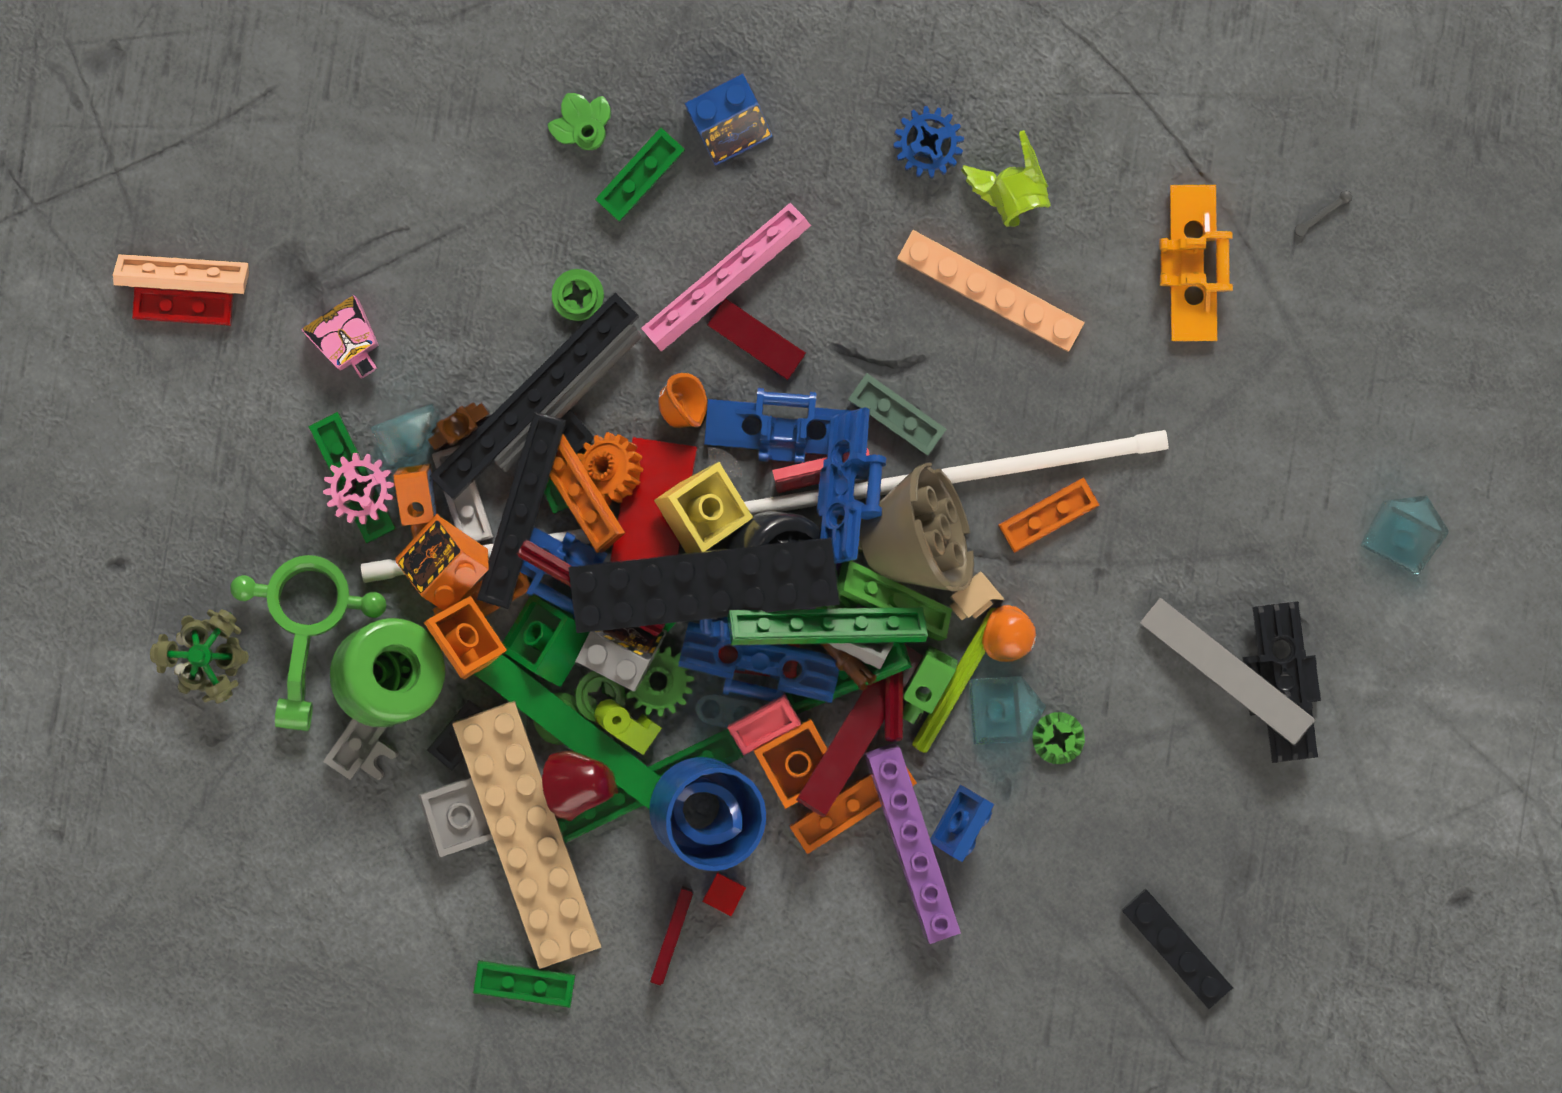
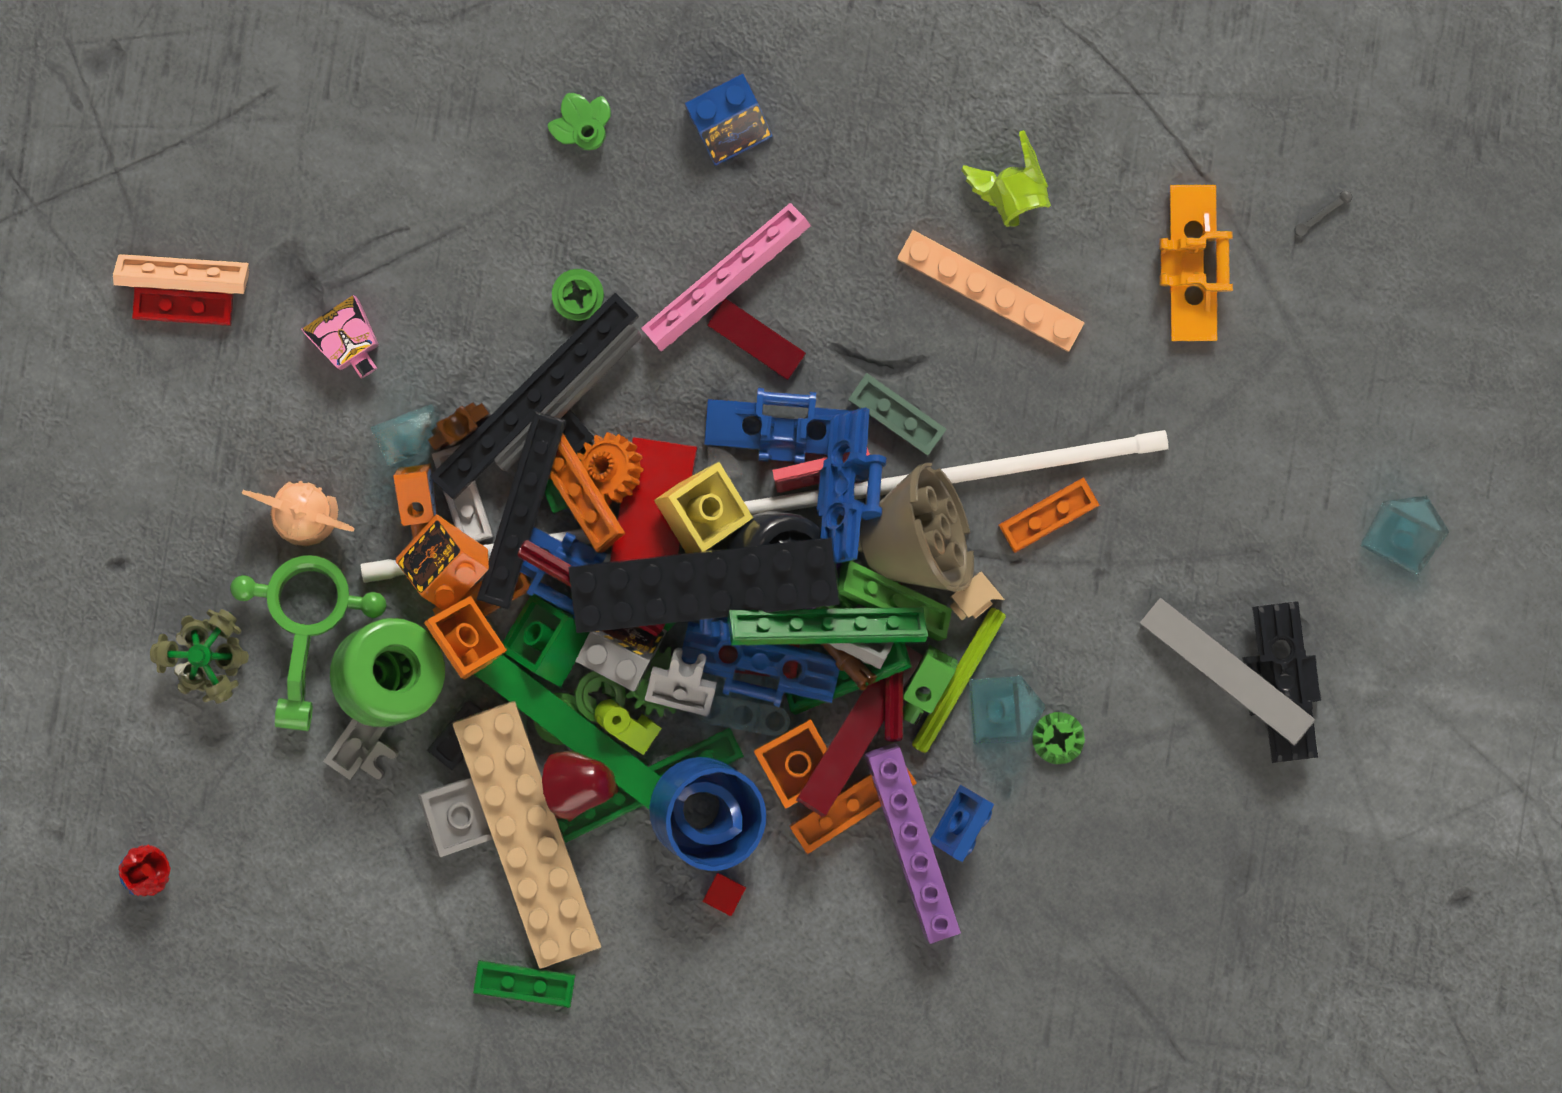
green plate [308,412,397,544] -> none
bright pink gear [323,453,395,524] -> none
green plate [595,128,685,223] -> none
dark red tile [650,886,694,986] -> none
orange helmet [658,373,707,428] -> none
coral tile [727,694,801,756] -> none
blue gear [893,106,964,178] -> none
orange helmet [982,605,1036,662] -> none
black plate [1121,889,1233,1009] -> none
none -> red piece [118,844,171,896]
none -> light nougat helmet [242,481,355,546]
none -> light grey plate [645,648,717,717]

